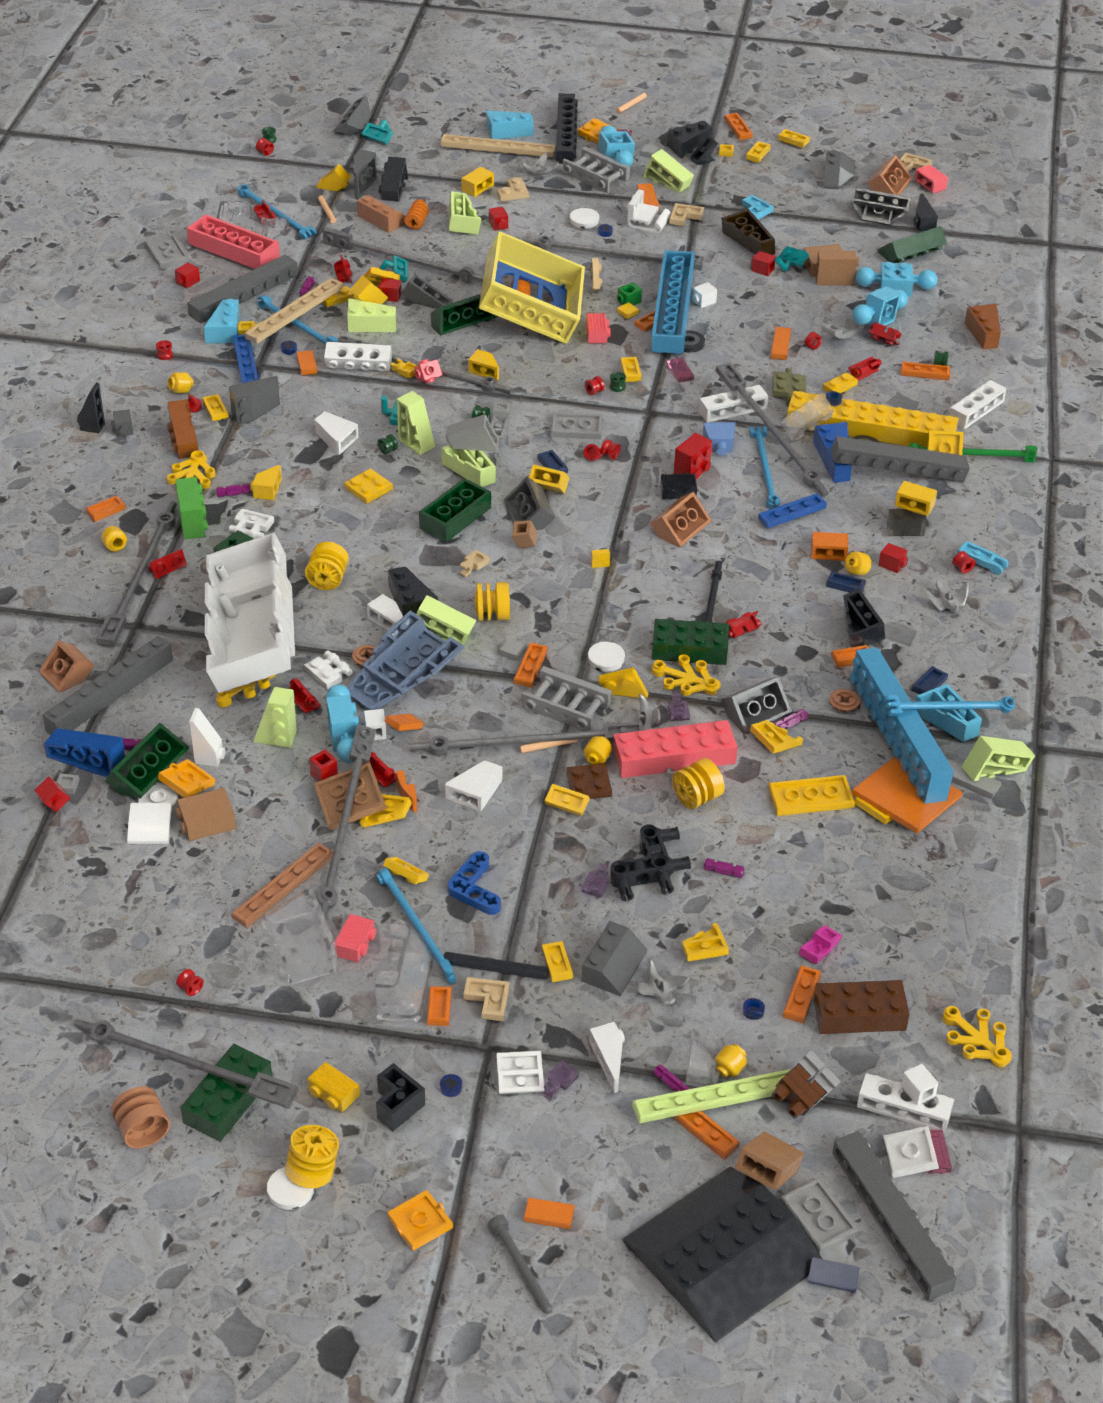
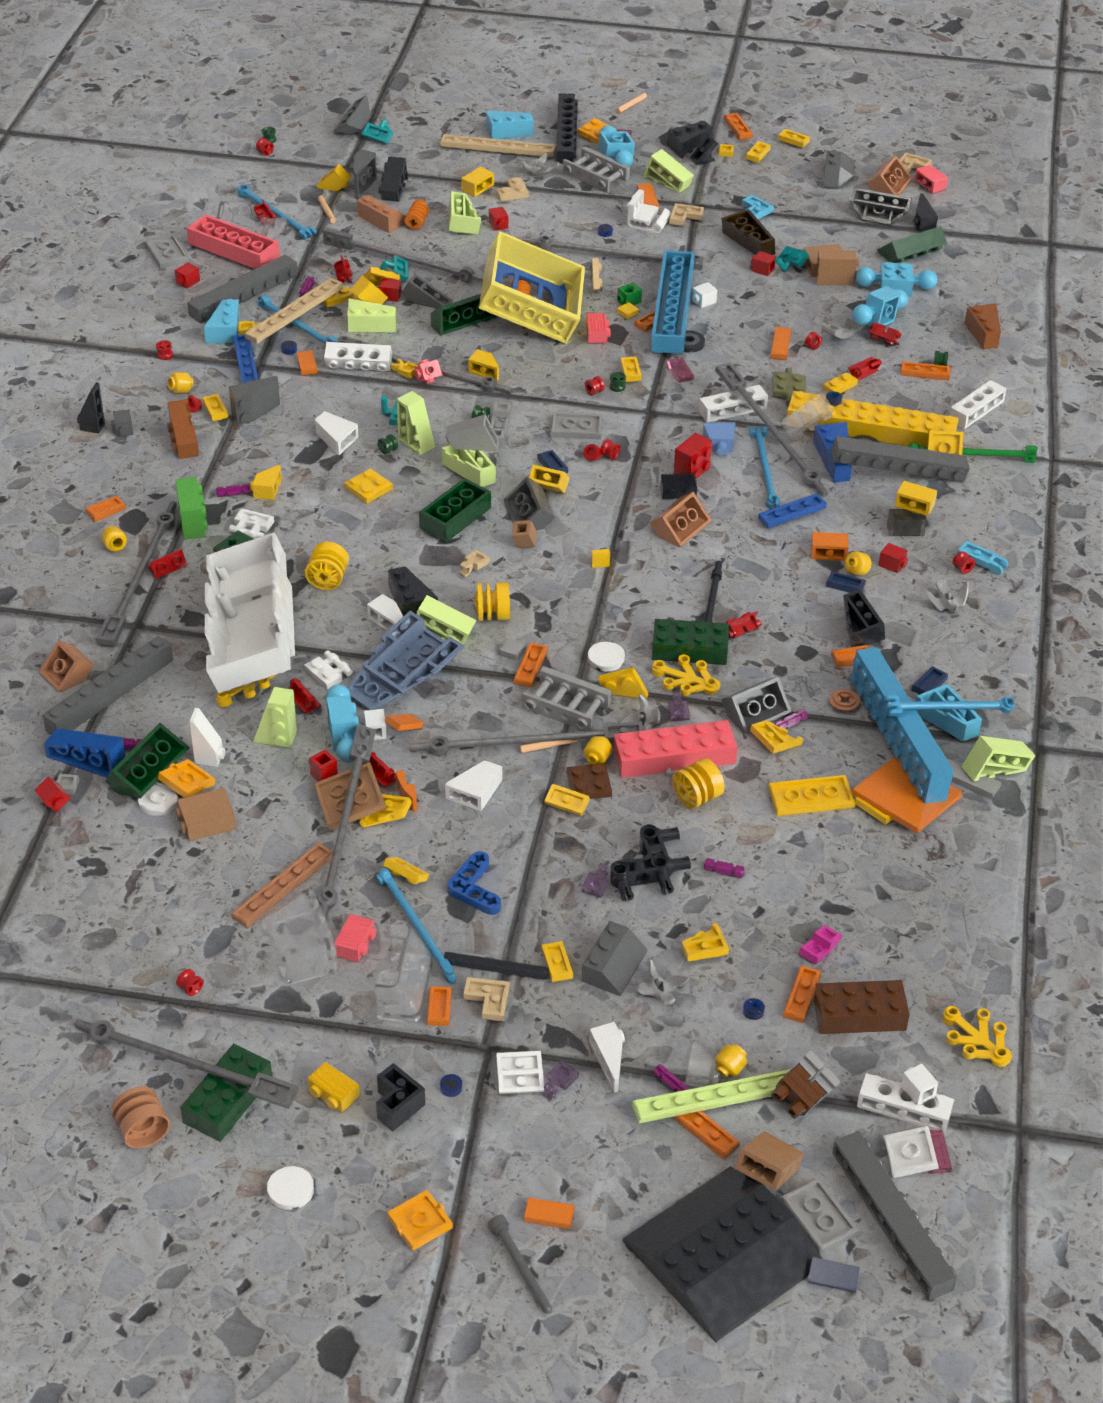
white slope [127,803,172,844] -> none
yellow plant [167,450,216,490] -> none
yellow wheel [285,1125,339,1188] -> none
nougat gear [352,645,376,668] -> none
white tile [570,208,599,229] -> none

